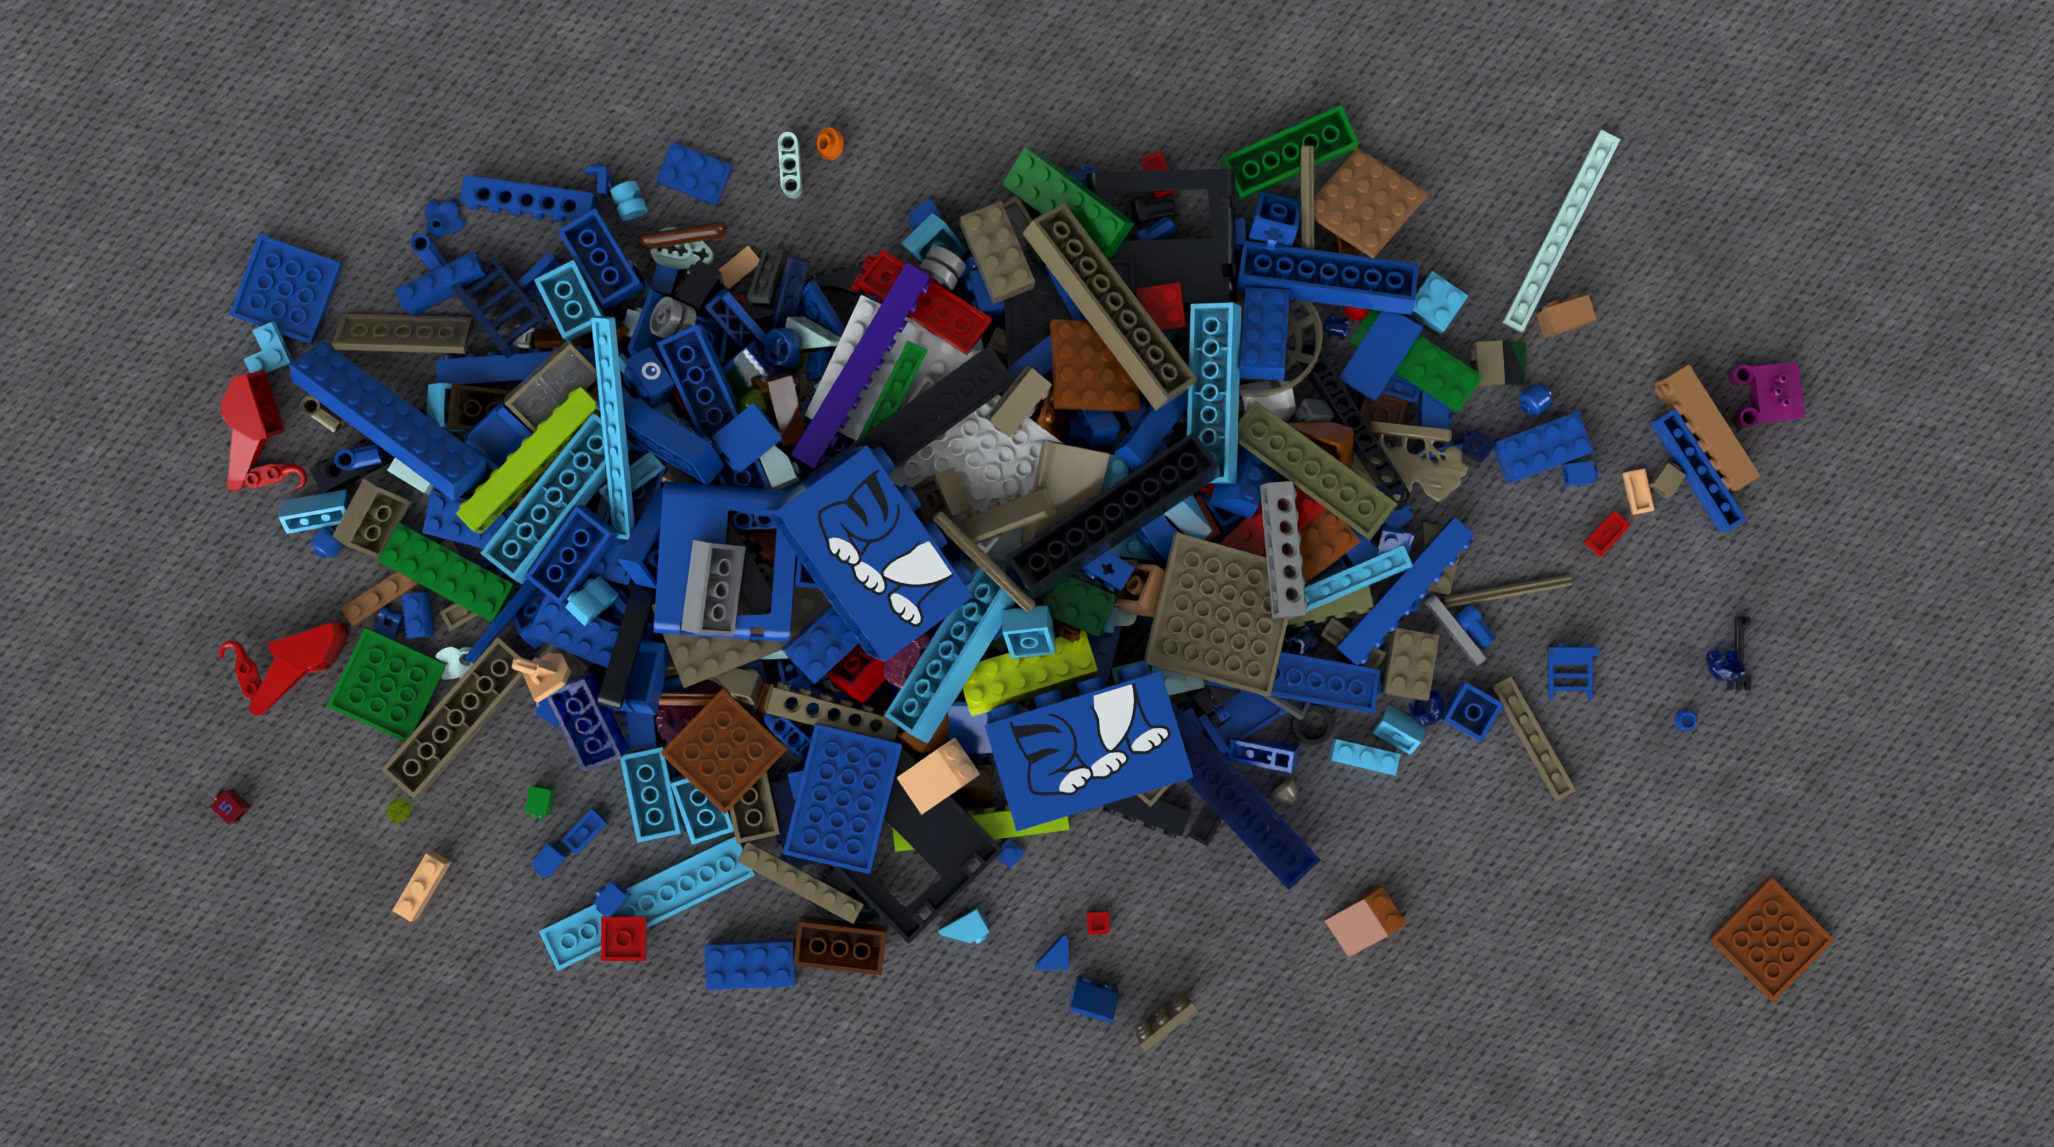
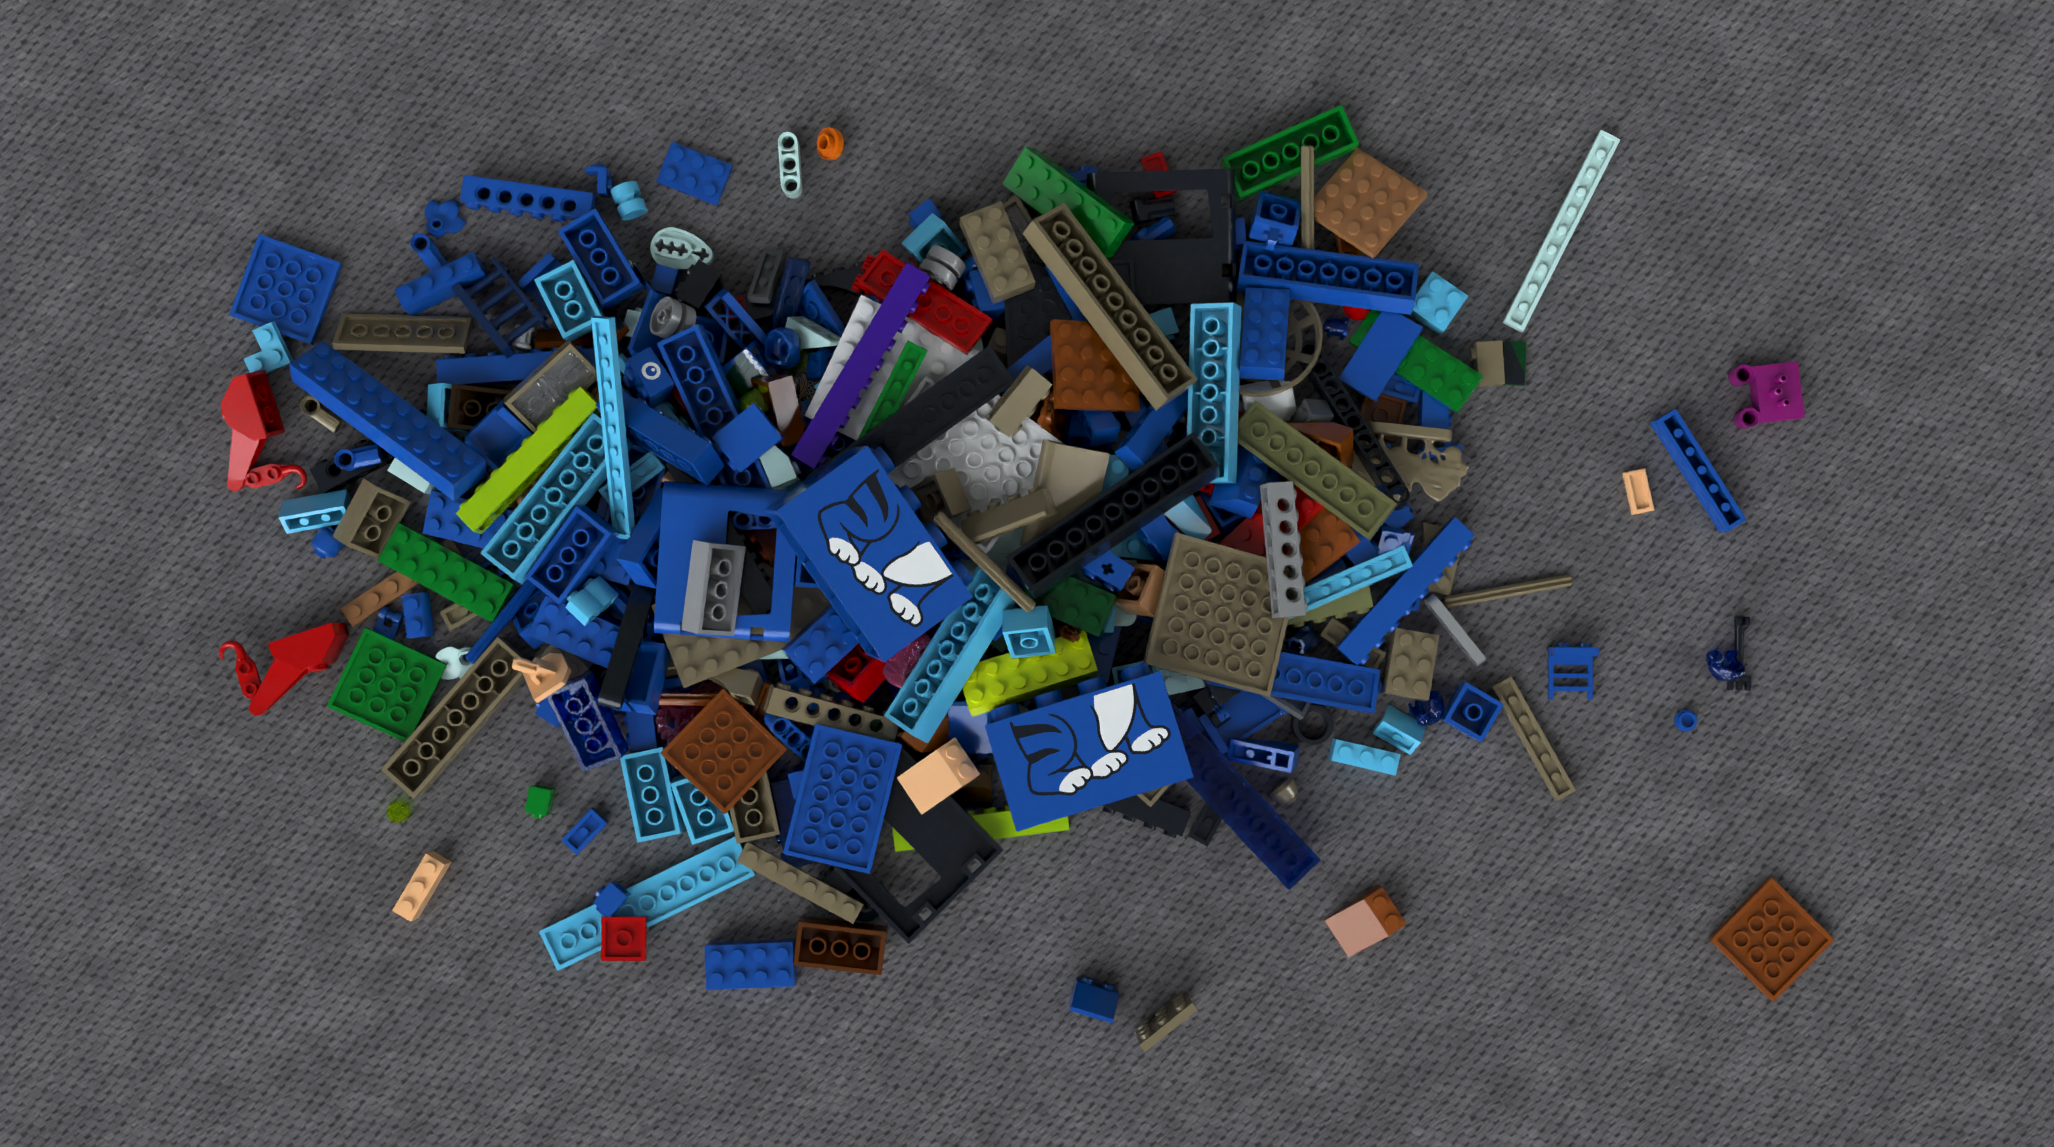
dark red brick [210,789,251,825] -> none
blue brick [531,842,569,878] -> none
reddish brown piece [639,221,727,249] -> none
light nougat tile [718,246,760,291] -> none
medium azure slope [938,907,990,943] -> none
blue plate [997,838,1025,869] -> none
blue slope [1035,932,1069,970] -> none
red plate [1086,910,1110,935] -> none
red brick [1136,283,1186,332] -> none
blue piece [1454,604,1496,649] -> none
clear blue brick [1459,429,1496,463] -> none
blue brick [1491,411,1594,484] -> none
blue head [1519,384,1552,416] -> none
medium nougat brick [1536,293,1597,339] -> none
blue brick [1562,461,1598,487] -> none
red plate [1583,511,1631,557] -> none
dark tan brick [1649,463,1686,498] -> none
medium nougat brick [1654,364,1760,492] -> none

